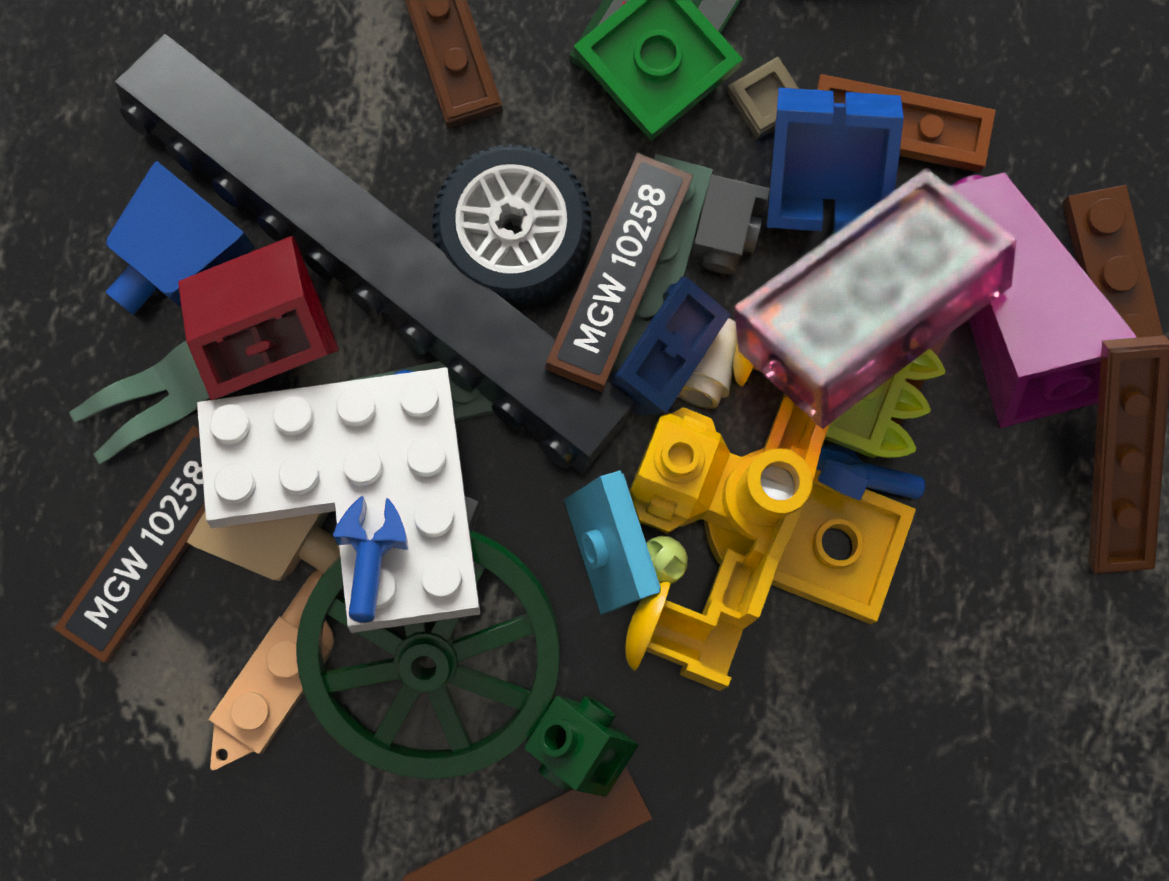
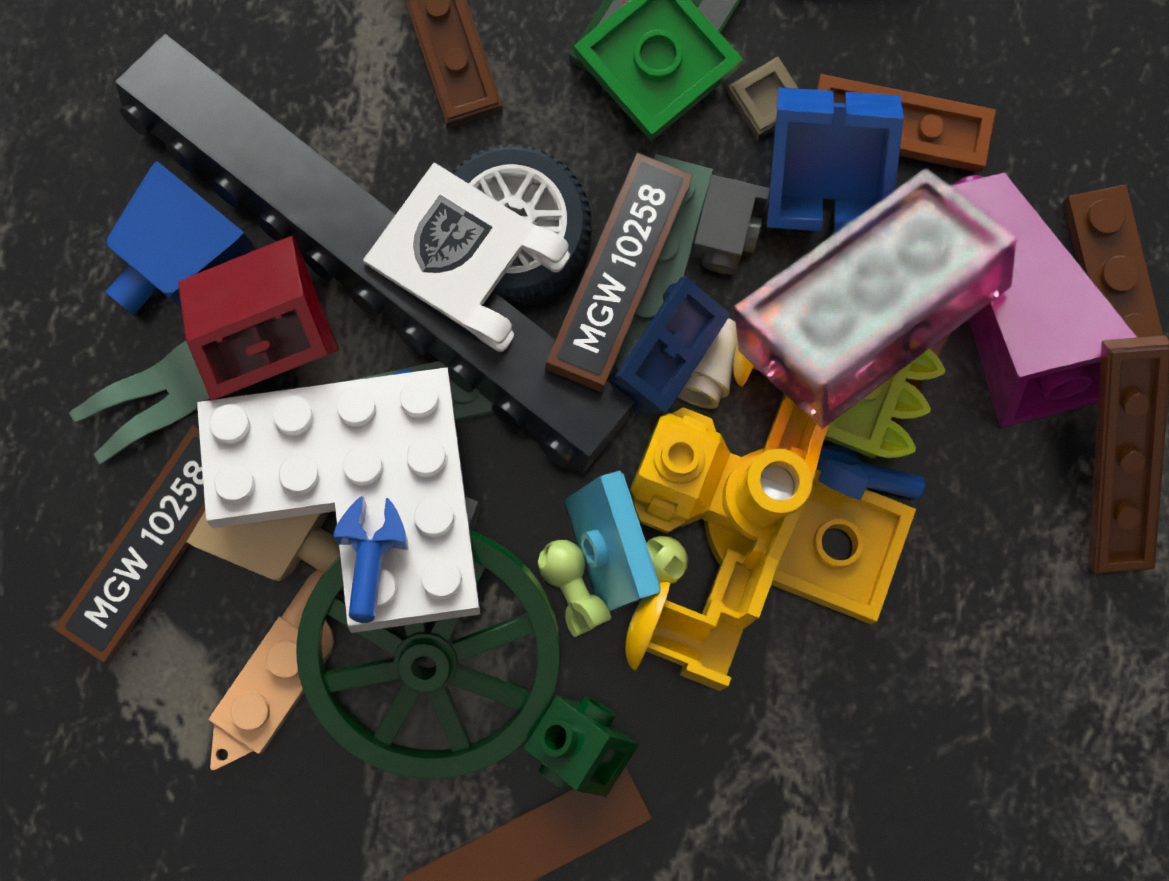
none -> white flag [363,163,570,352]
none -> yellowish green arm [537,540,611,637]

